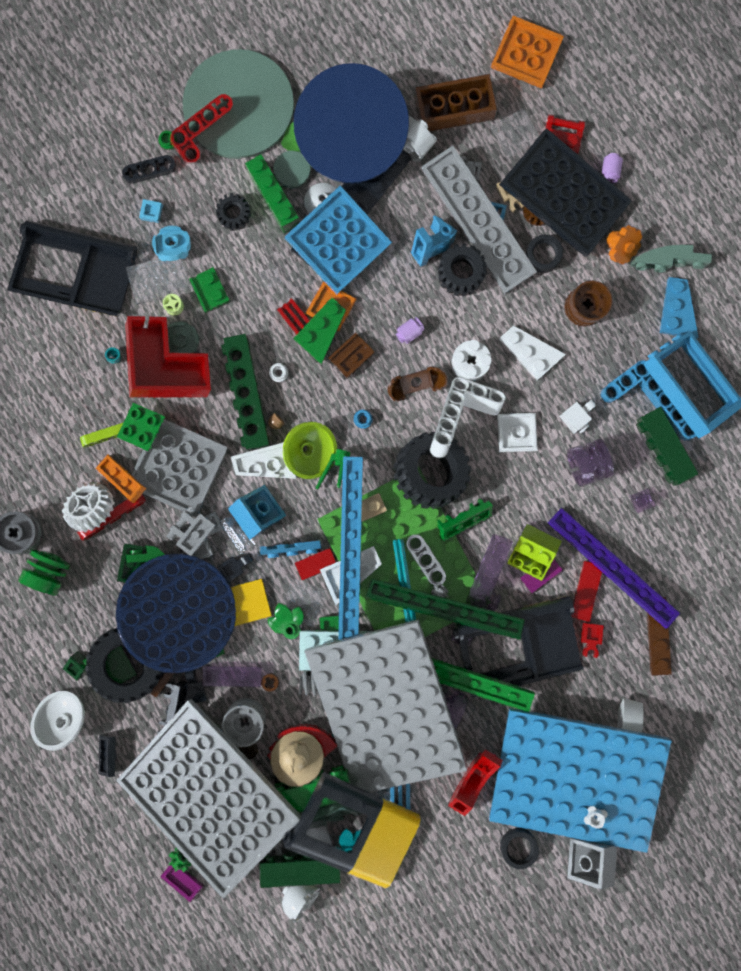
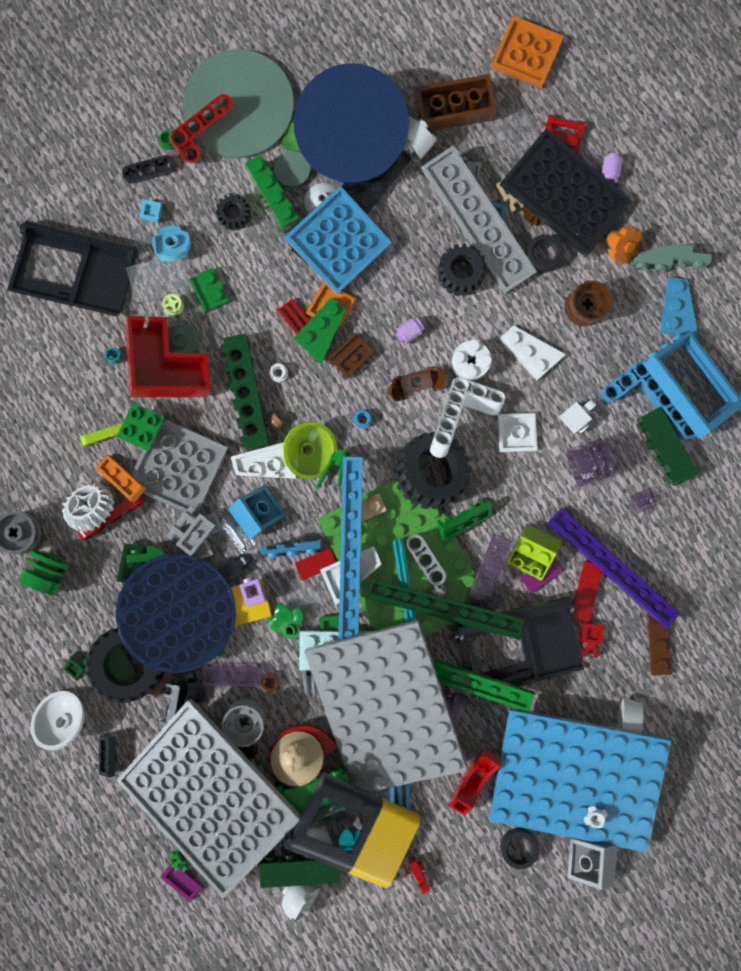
dark azure tile [411,216,457,267] -> none
none -> lavender brick [239,576,267,607]
none -> red plate [409,856,430,895]

